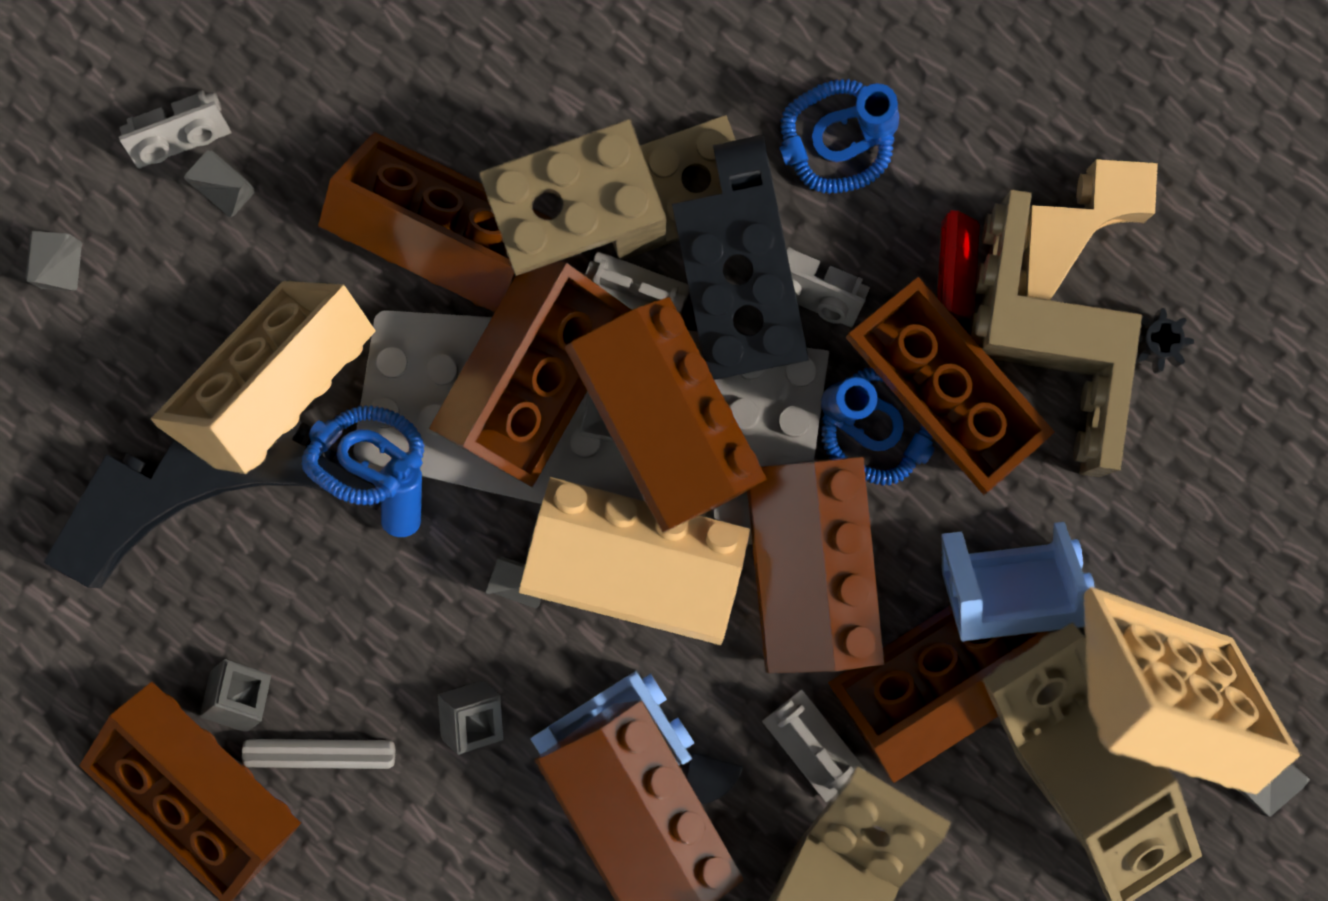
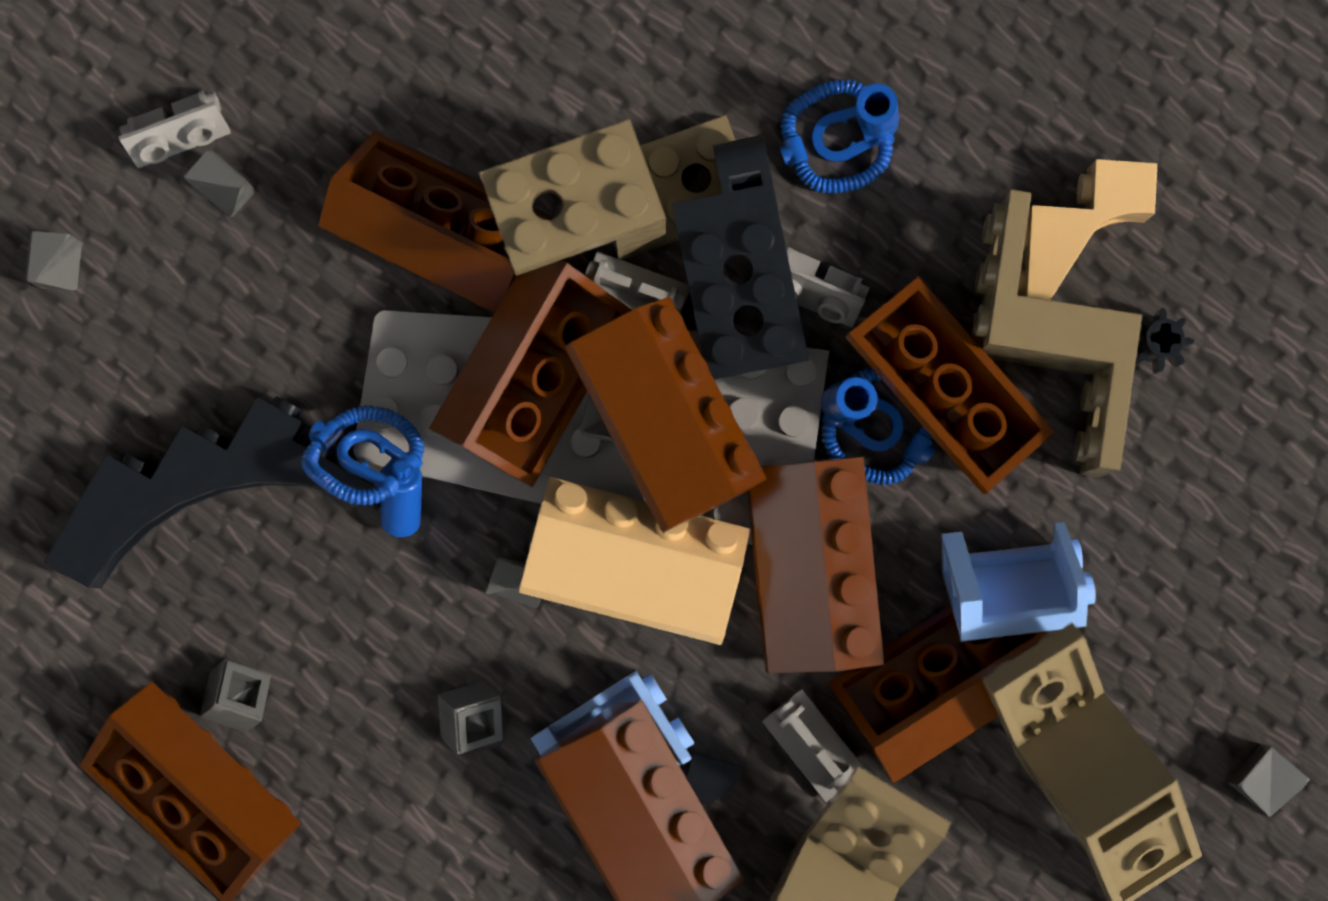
tan slope [151,281,375,474] -> none
light grey axle [242,739,396,769] -> none
red slope [937,210,980,321] -> none
tan slope [1084,587,1300,794] -> none

